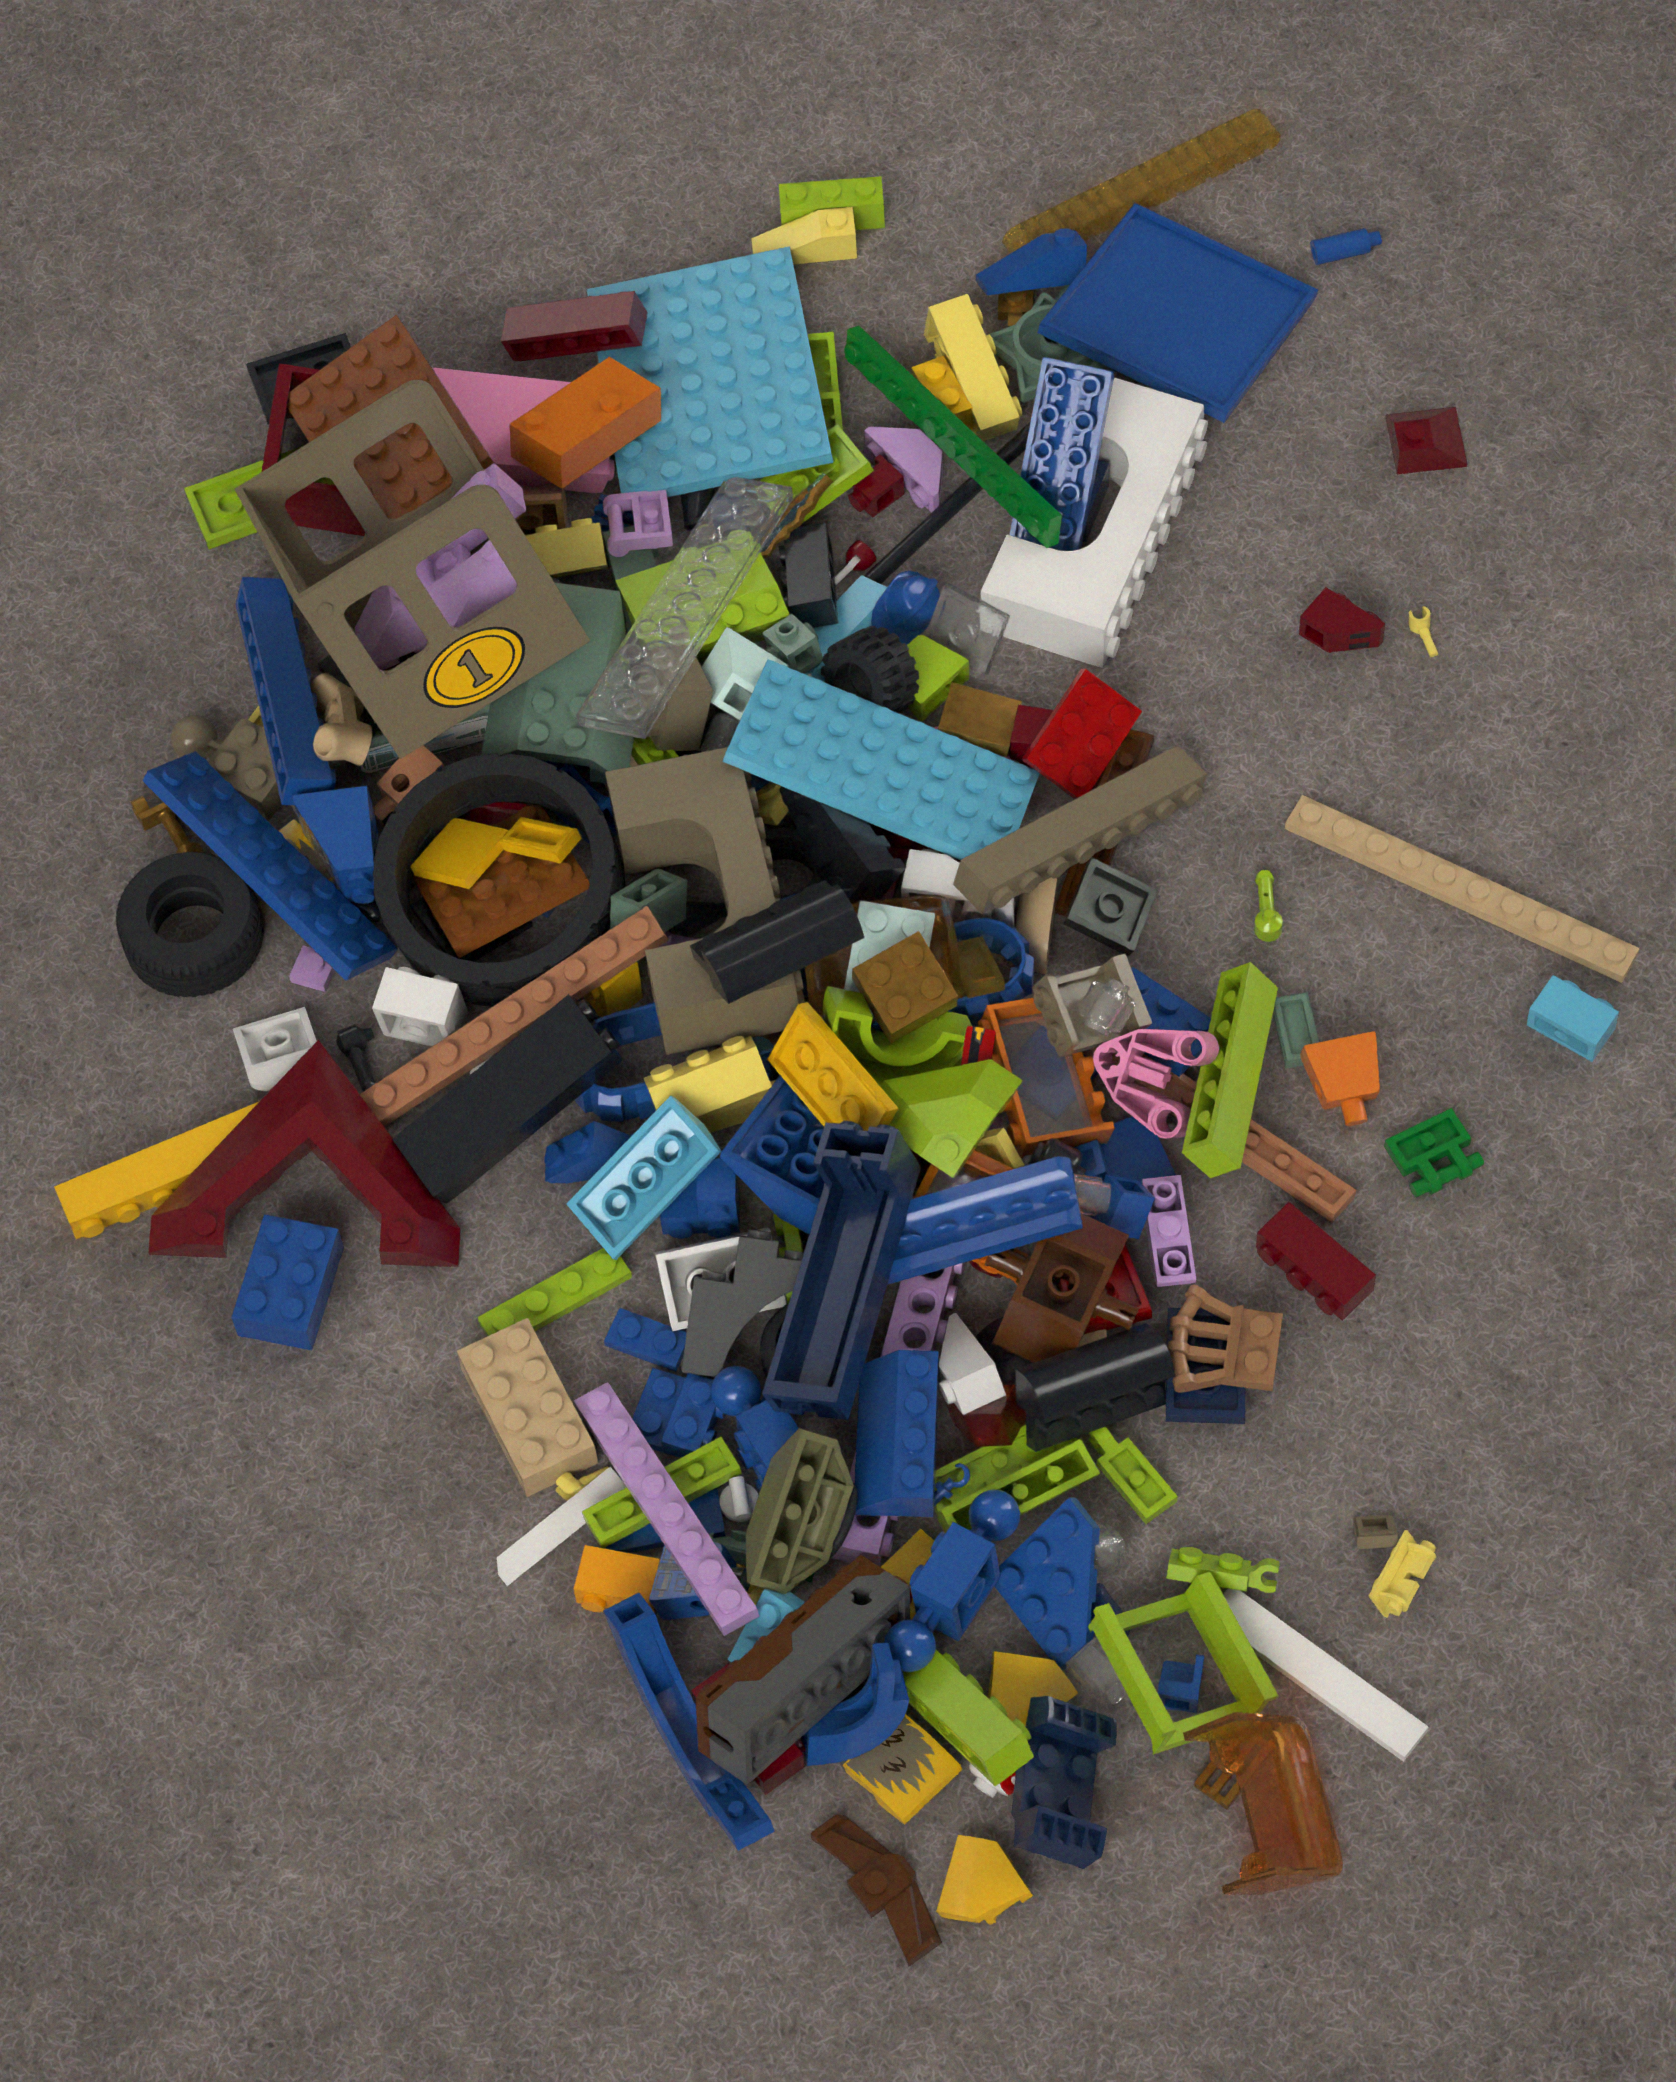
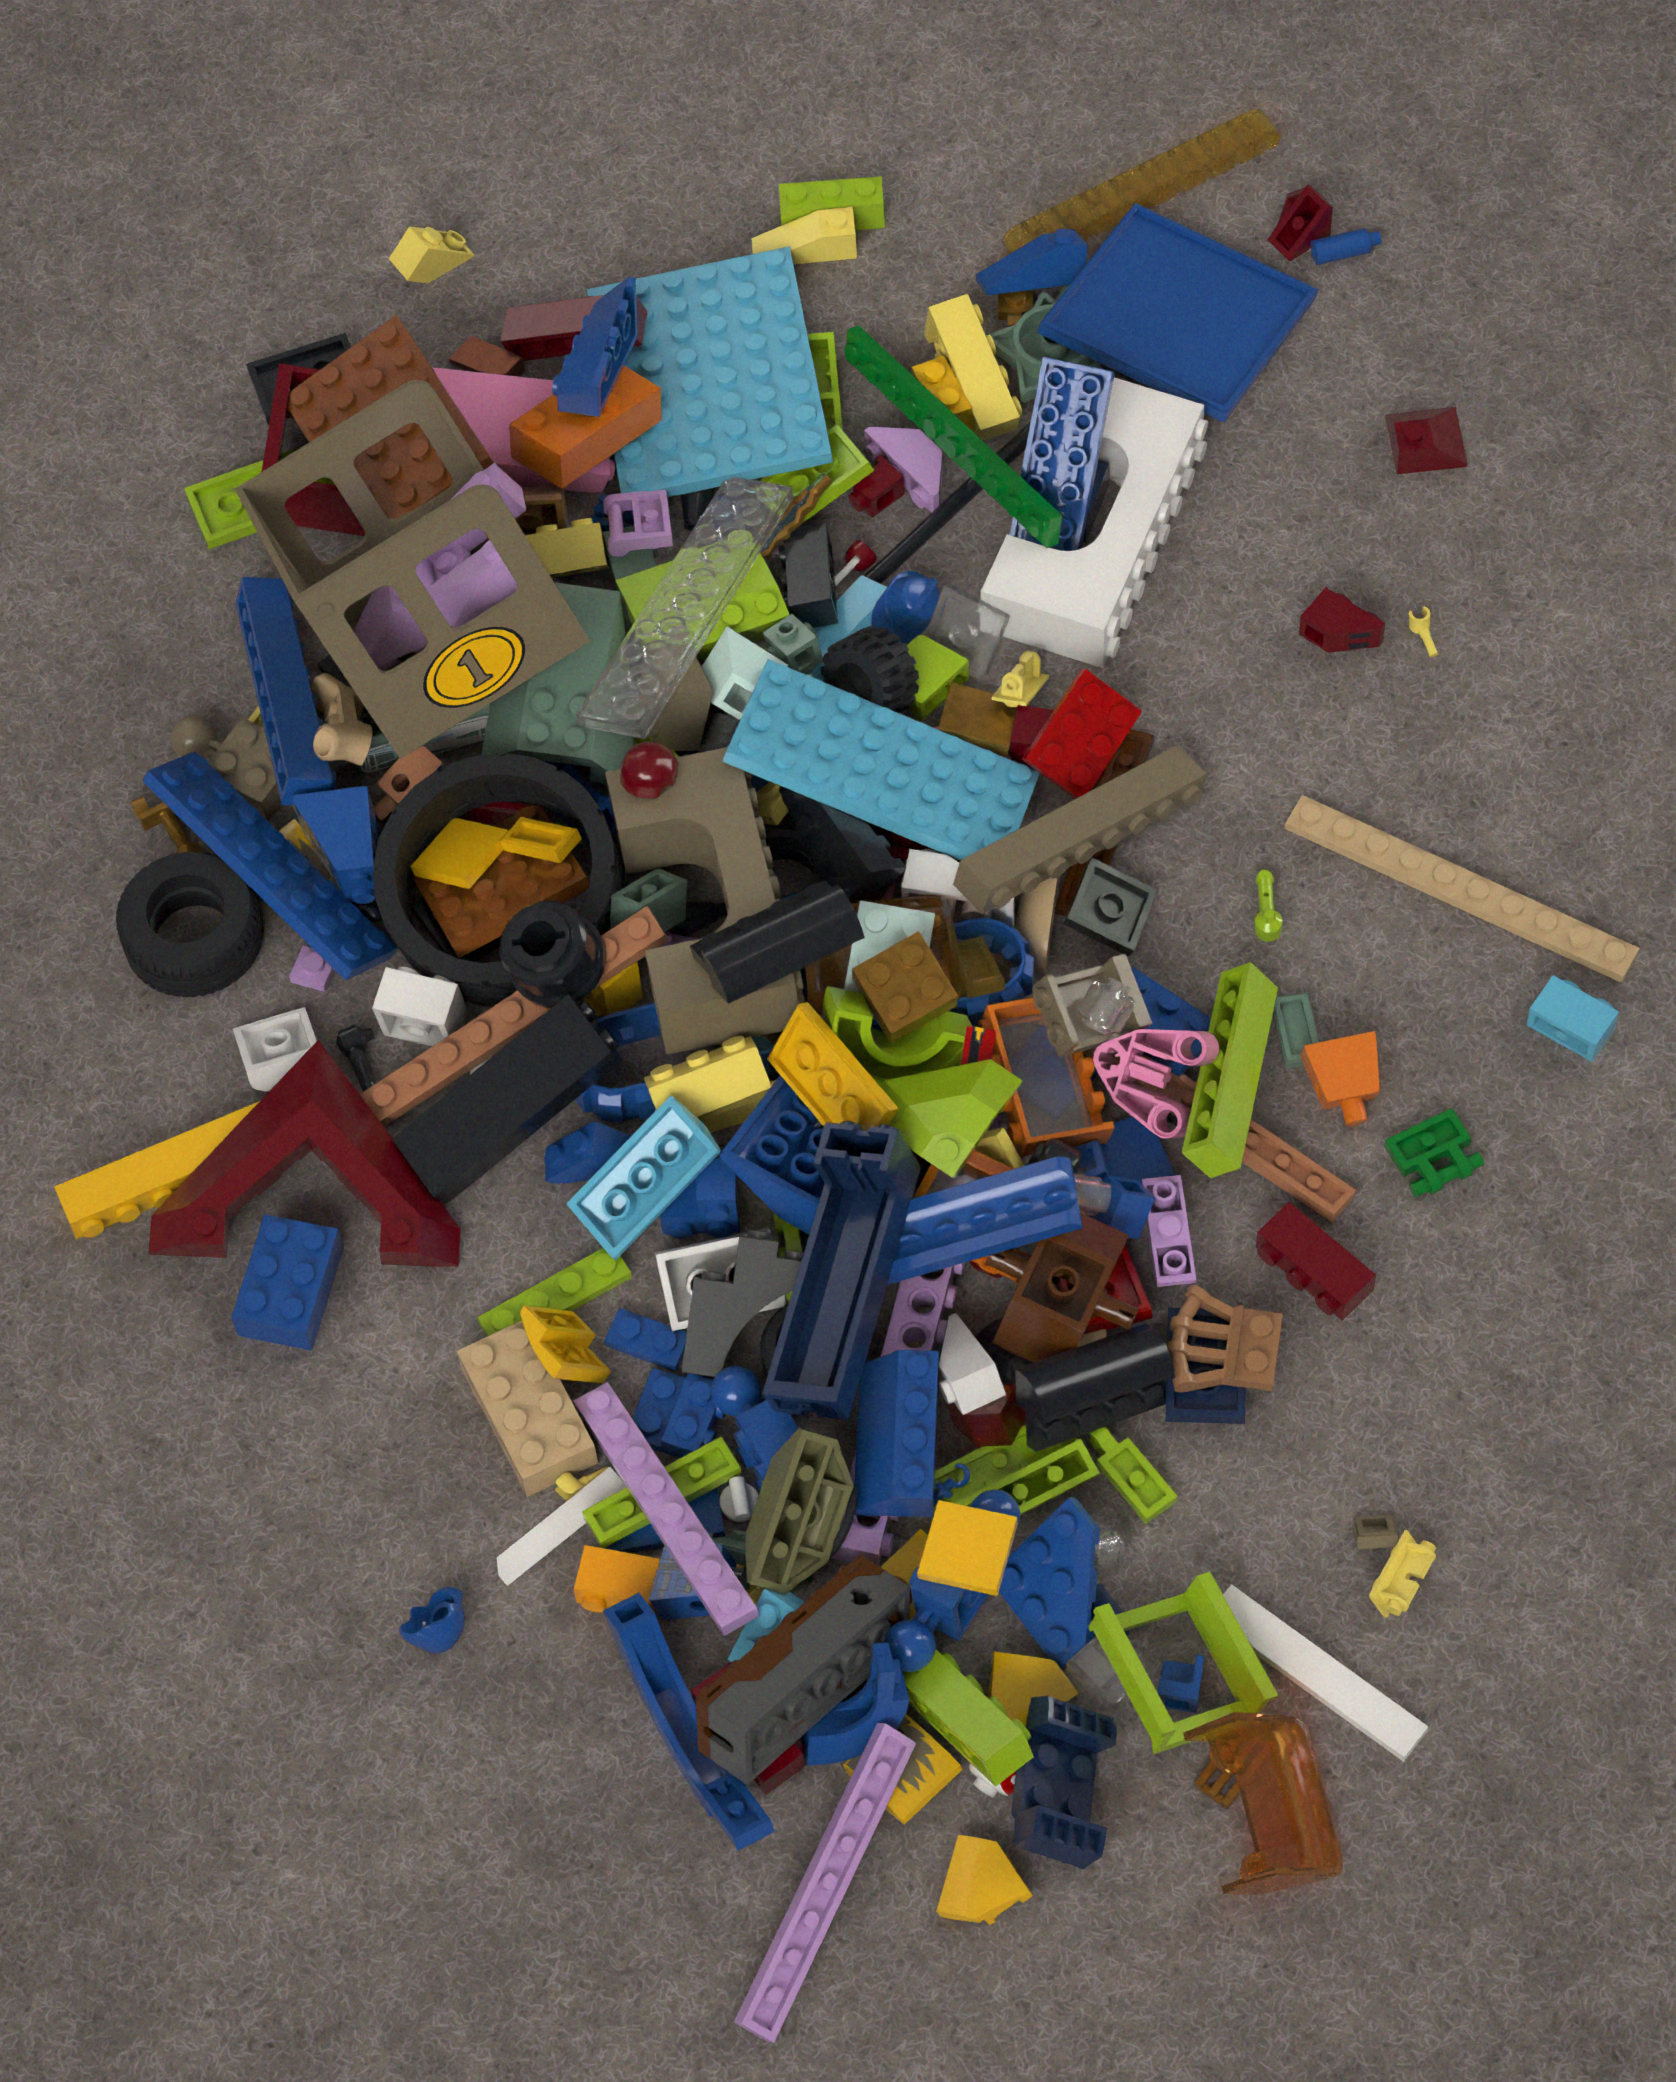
reddish brown plate [811,1815,942,1967] -> none
lime plate [1166,1547,1280,1593] -> none
none -> light yellow slope [389,226,474,283]
none -> blue hair [399,1587,465,1654]
none -> copper slope [449,336,525,377]
none -> black wheel [499,901,606,1008]
none -> yellow slope [520,1305,611,1384]
none -> blue wedge [552,277,637,417]
none -> dark red hair [620,741,679,799]
none -> lavender plate [734,1723,916,2043]
none -> yellow tile [917,1500,1018,1596]
none -> light yellow hinge [992,651,1049,707]
none -> dark red slope [1267,185,1333,261]

